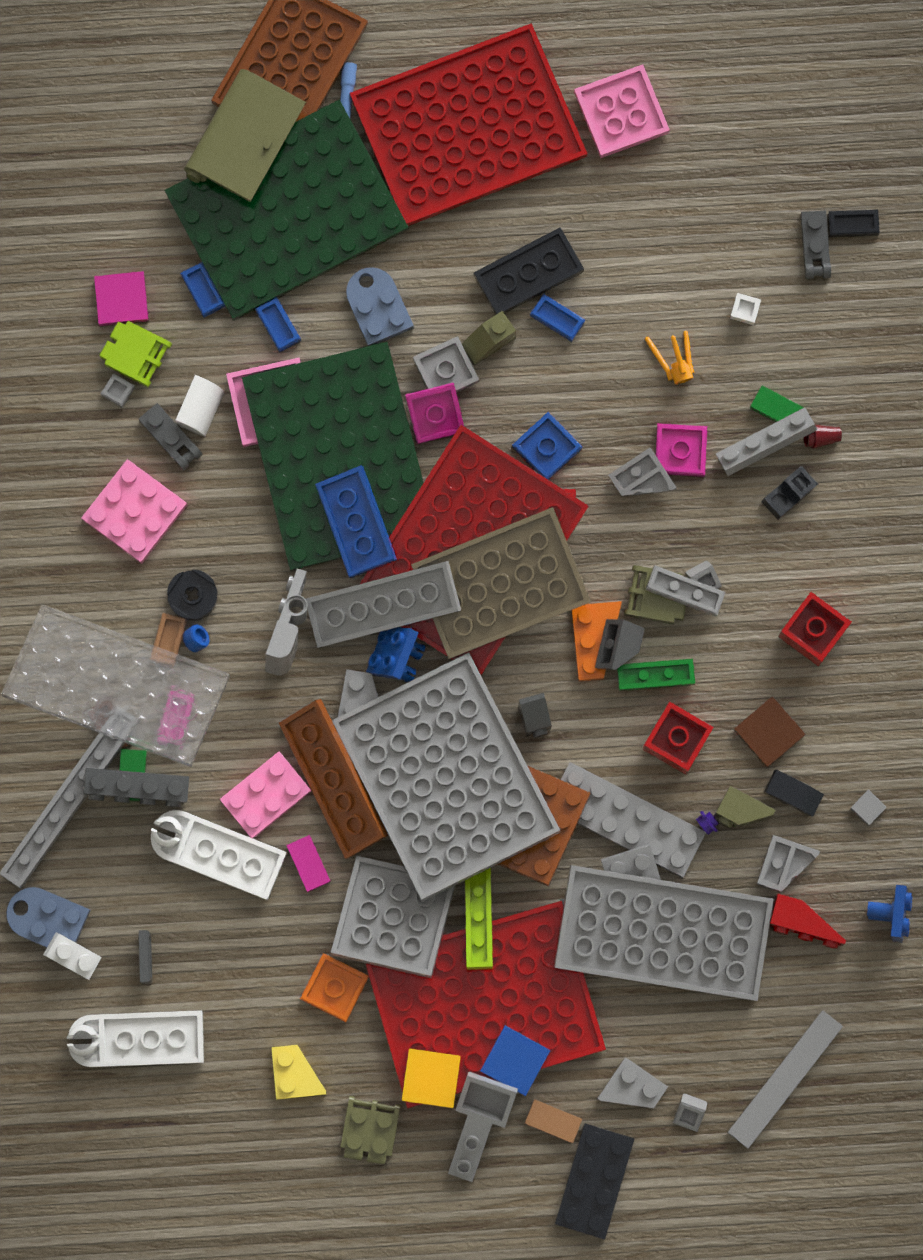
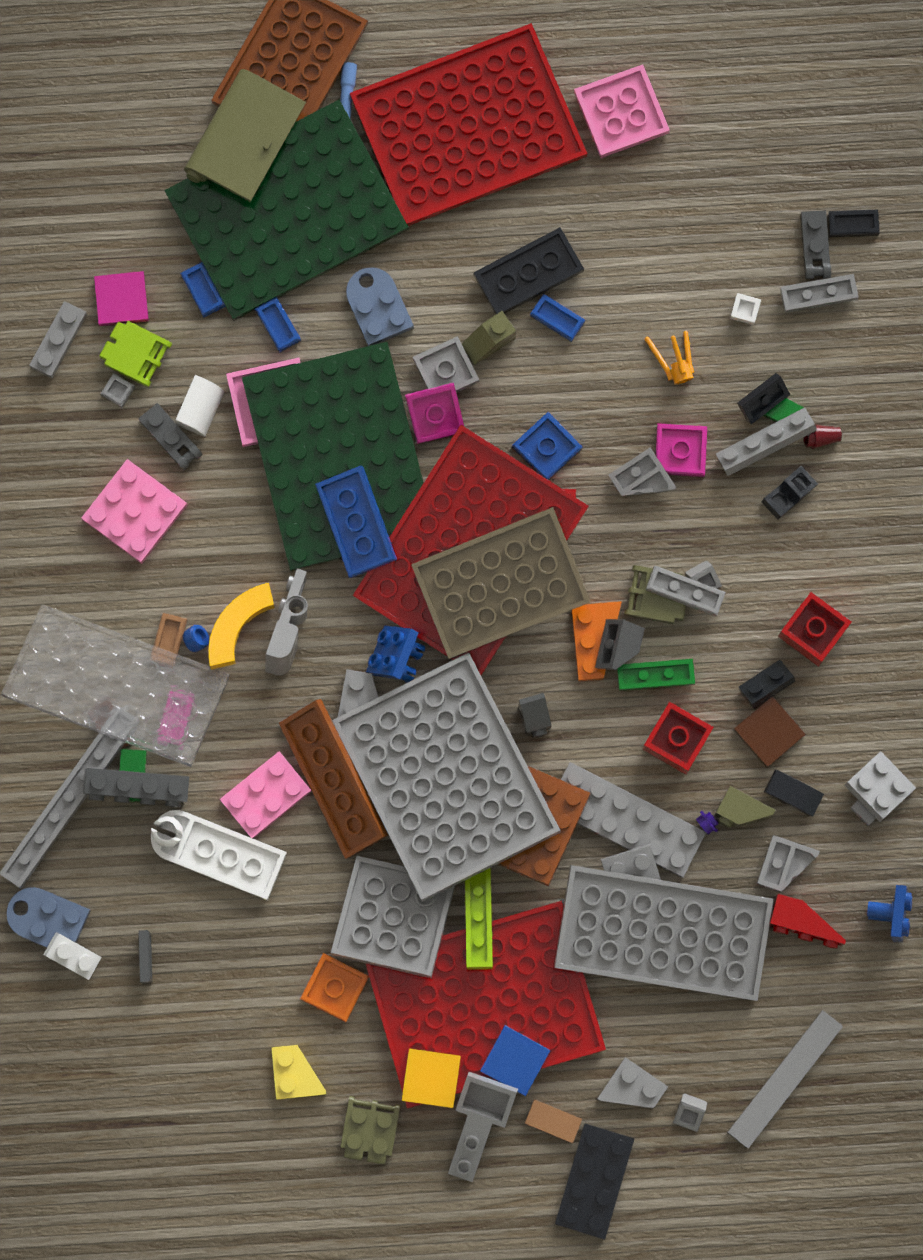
white plate [67,1010,204,1067] -> none
black plate [167,570,218,621] -> none
dark pink tile [286,835,331,893] -> none
light grey plate [306,561,461,648] -> none
none -> light grey plate [29,301,87,378]
none -> yellow tile [209,583,275,670]
none -> black plate [737,373,790,425]
none -> black plate [738,660,796,709]
none -> light grey plate [780,274,859,313]
none -> light grey plate [844,751,916,822]

